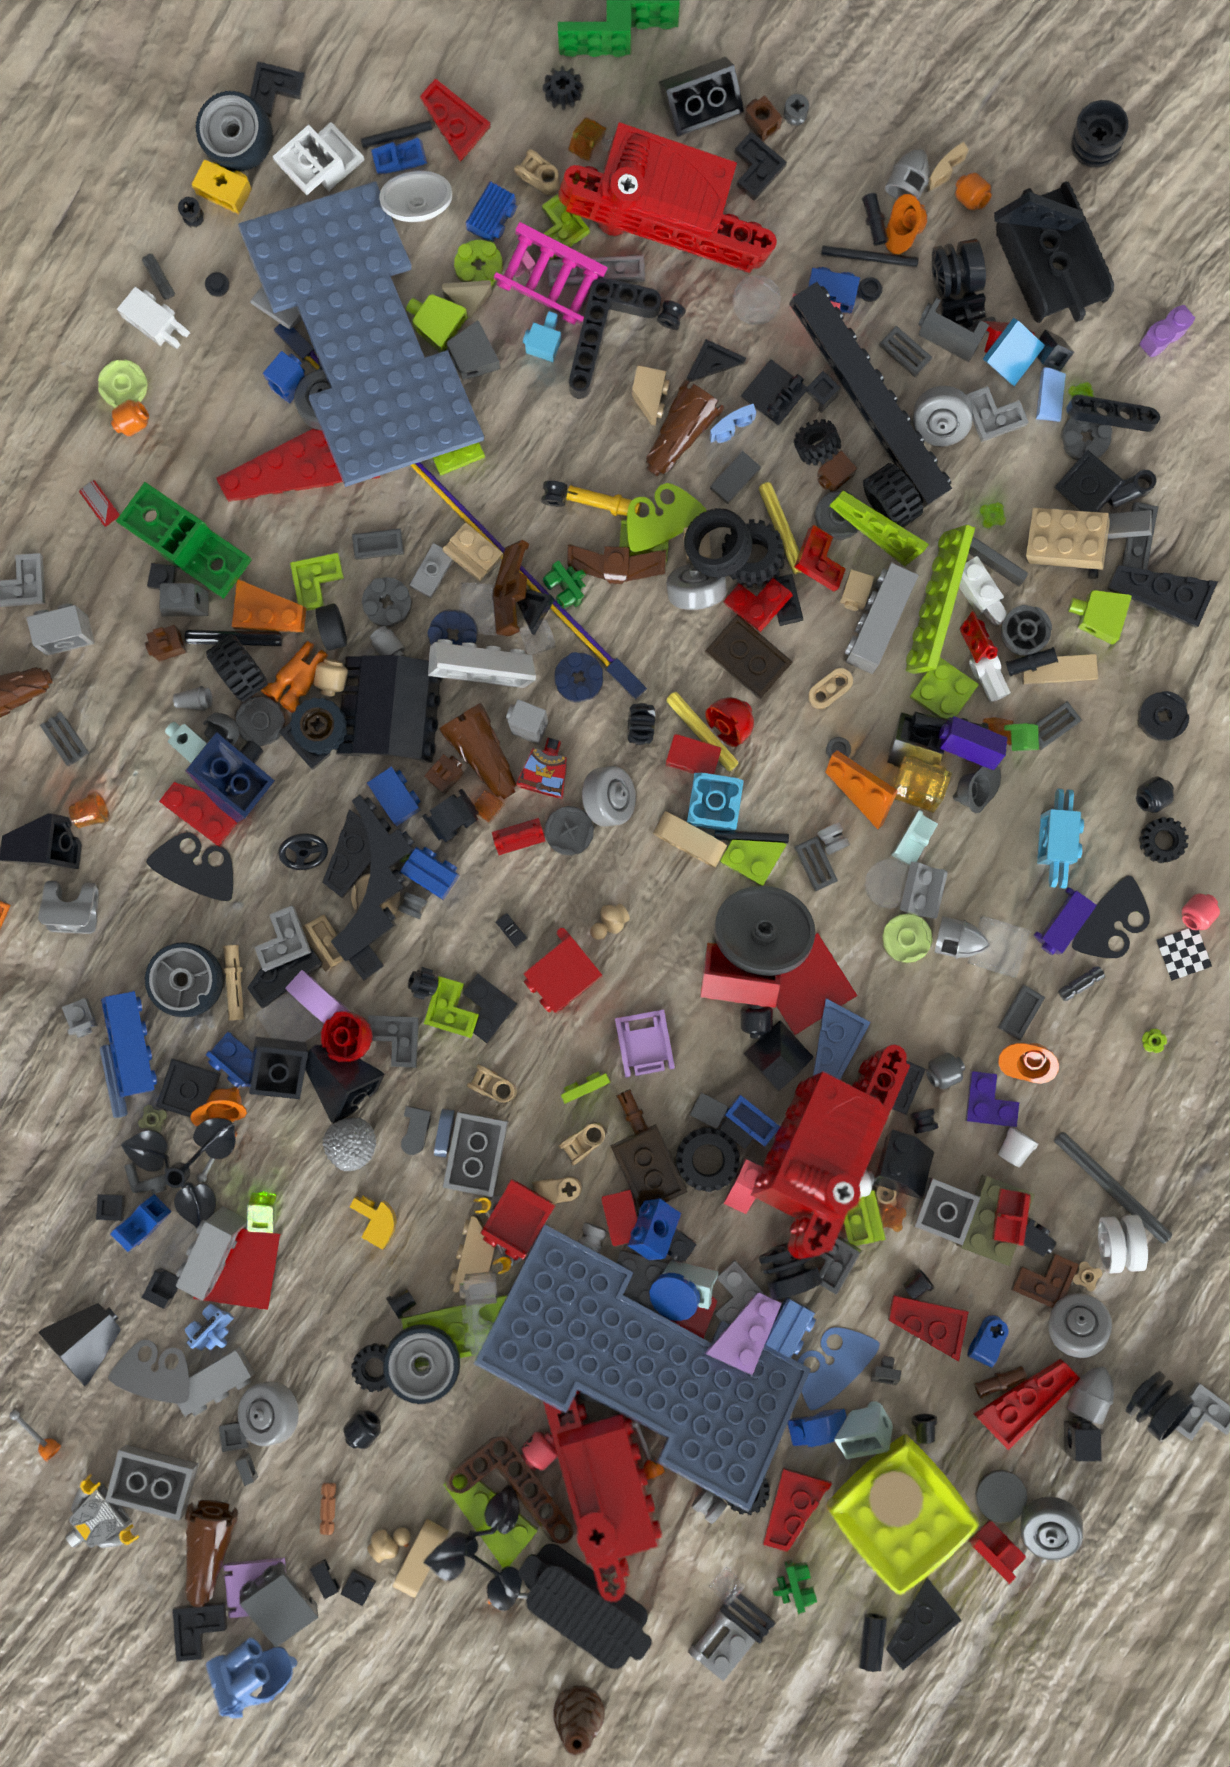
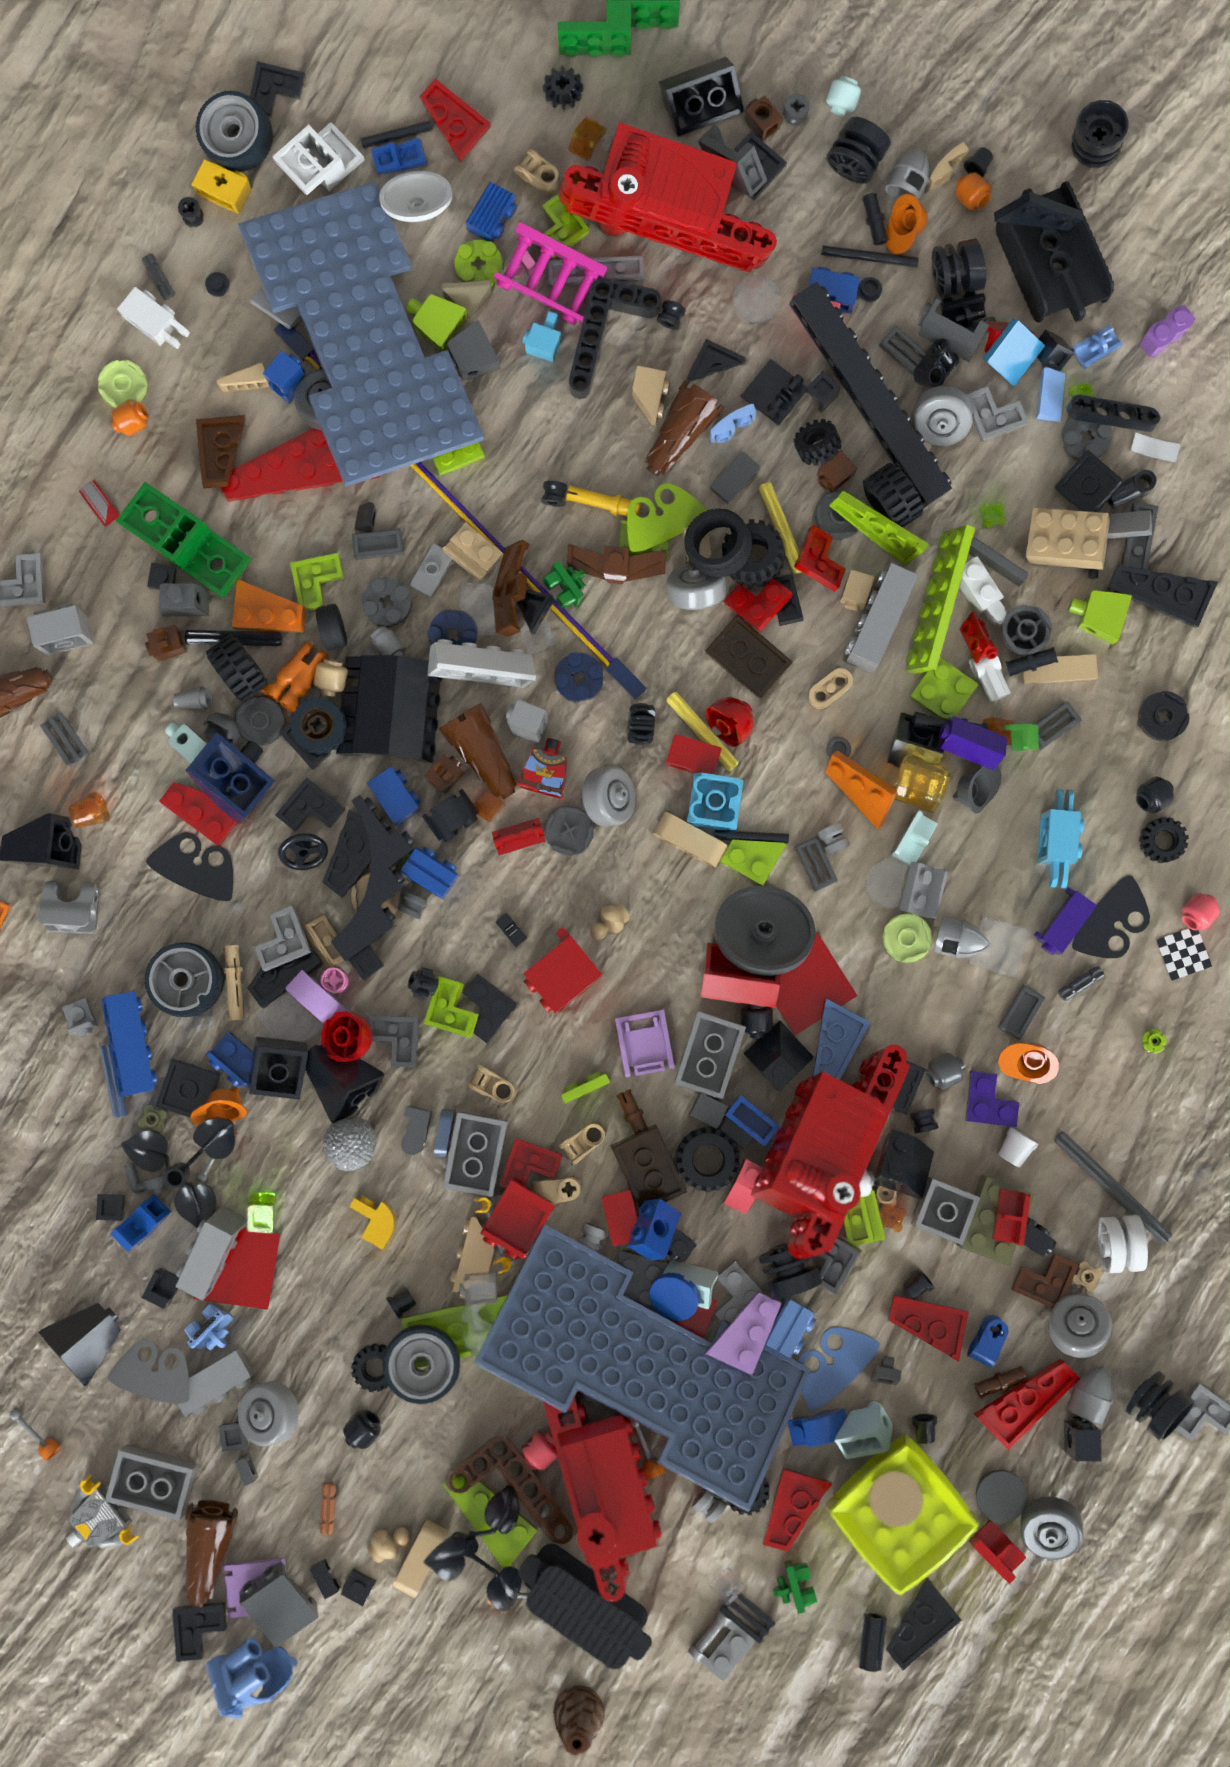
none -> reddish brown wing [196,415,246,489]
none -> tan slope [216,362,270,392]
none -> black plate [275,778,346,832]
none -> bright pink wheel [321,968,349,993]
none -> black slope [355,502,377,532]
none -> red plate [499,1138,563,1188]
none -> light grey brick [674,1012,746,1099]
none -> dark grey panel [698,125,767,197]
none -> light aqua head [826,76,861,116]
none -> black wheel [826,117,891,184]
none -> black piece [913,339,960,387]
none -> black piece [964,147,993,177]
none -> medium blue hips [1072,325,1123,369]
none -> white sticker [1131,433,1180,462]

